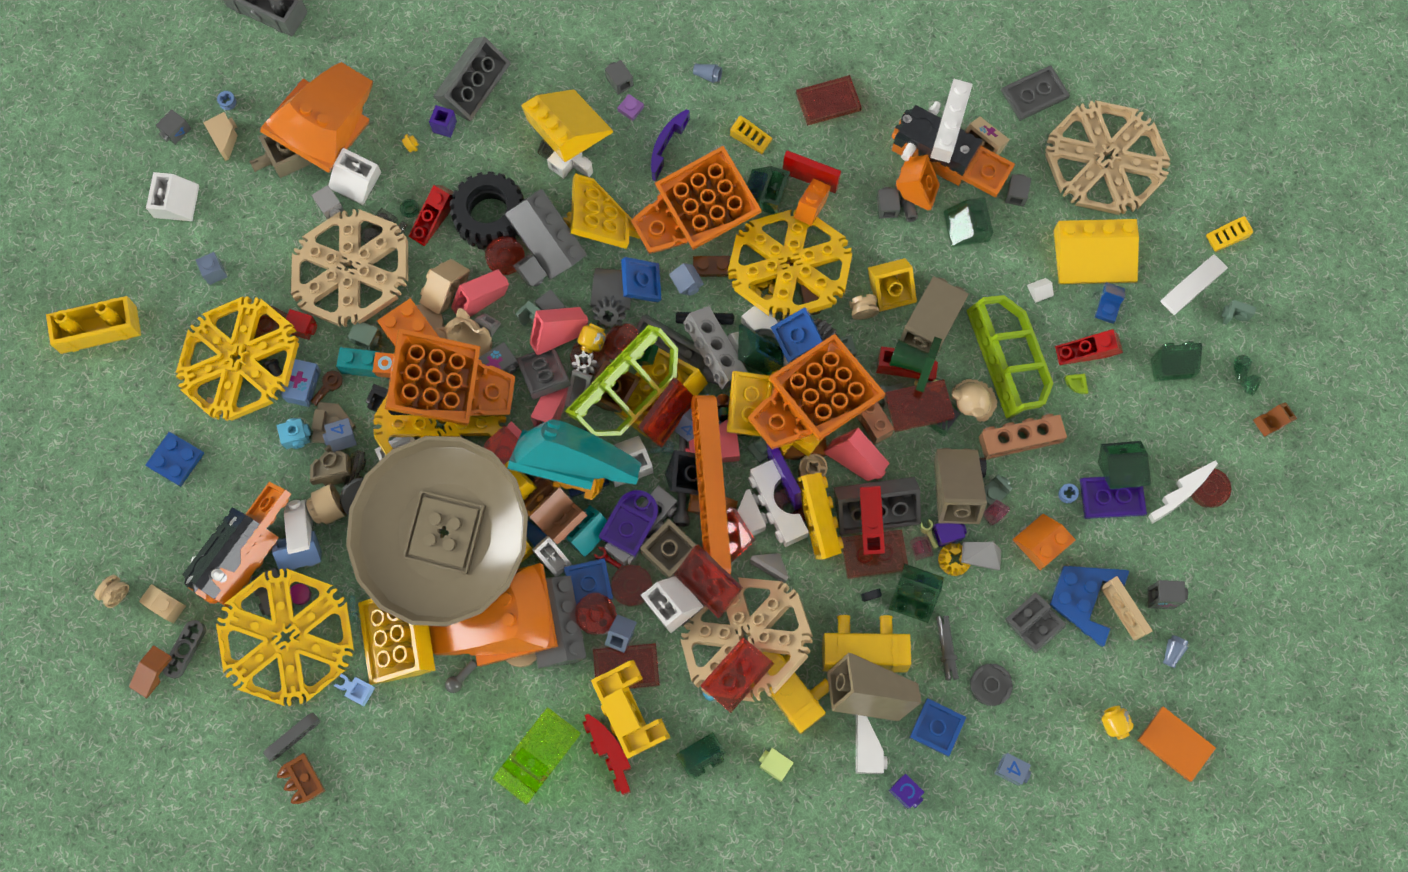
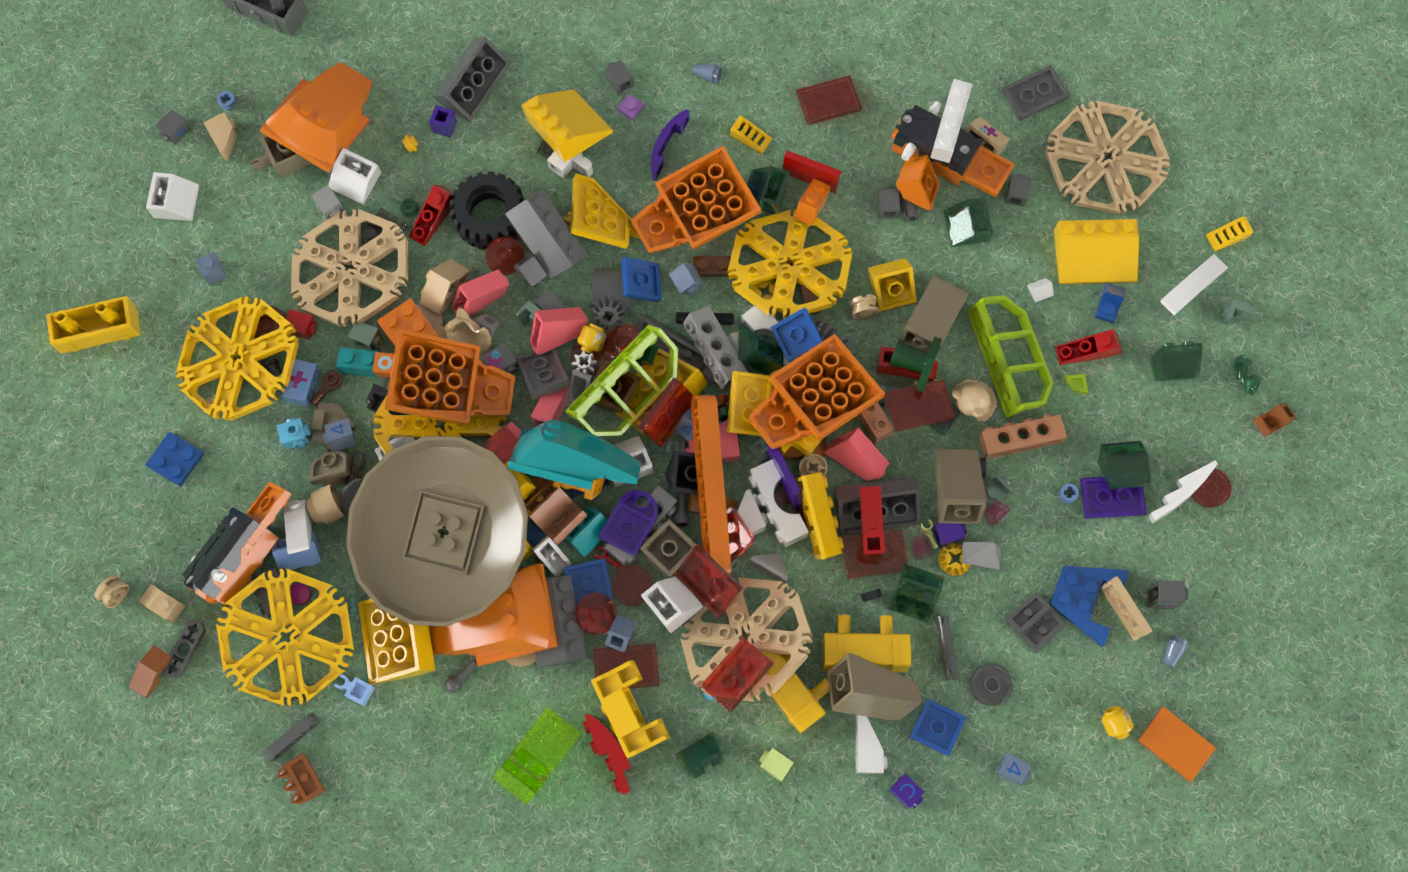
orange slope [1012,514,1076,571] -> none

